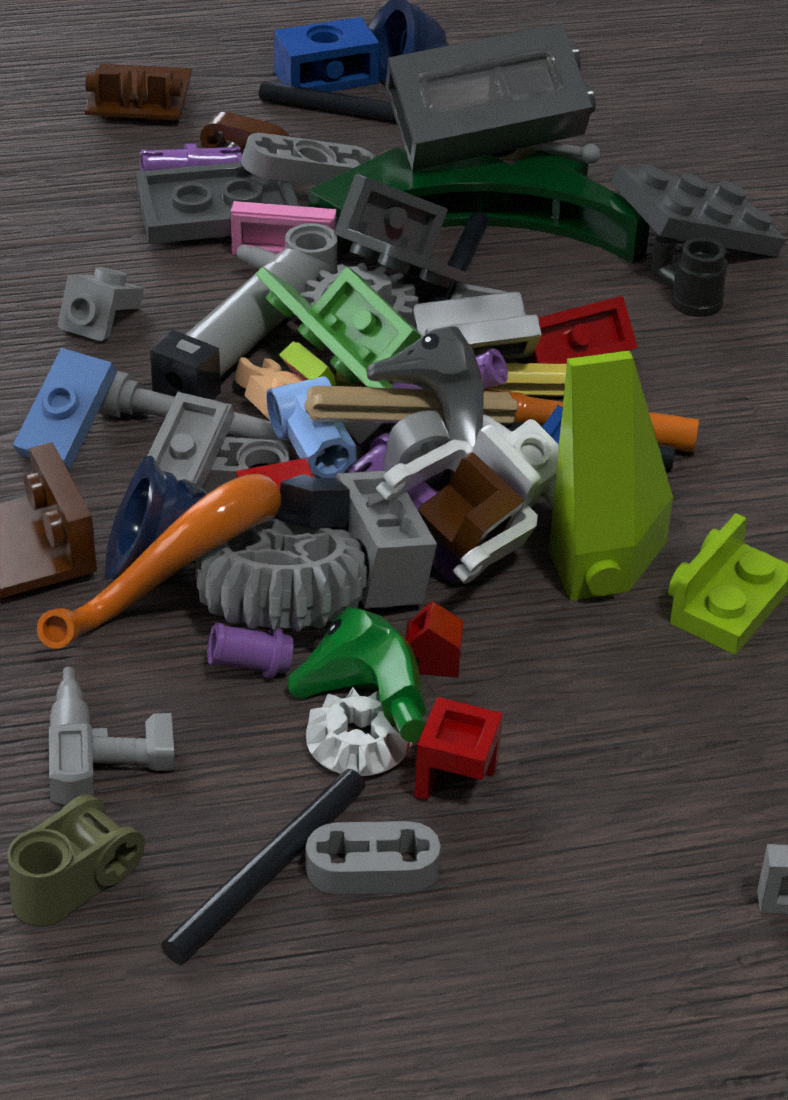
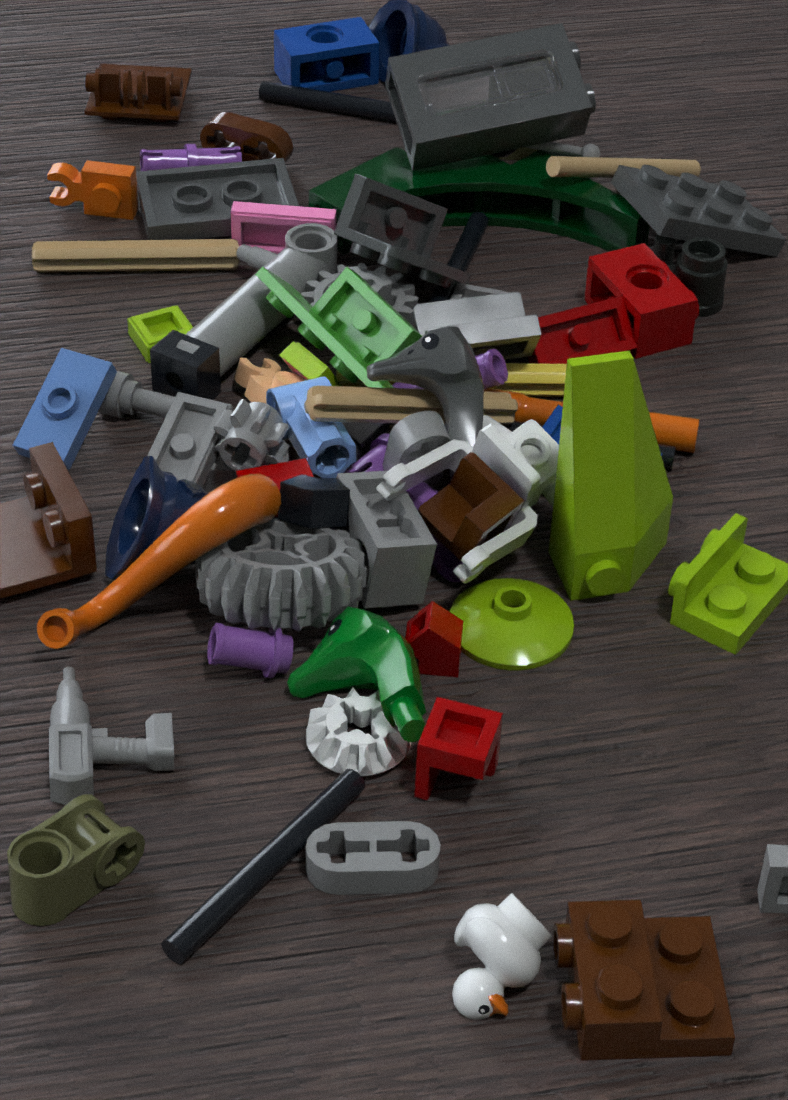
light grey bracket [58,267,145,341] -> none
light grey beam [241,133,376,185] -> none
none -> tan axle [32,239,239,273]
none -> orange plate [47,160,138,220]
none -> lime tile [127,305,193,363]
none -> light grey gear [213,399,289,471]
none -> lime dish [450,578,574,671]
none -> white animal [452,893,553,1020]
none -> tan bar [546,156,701,178]
none -> reddish brown plate [553,900,735,1061]
none -> red brick [584,243,699,359]

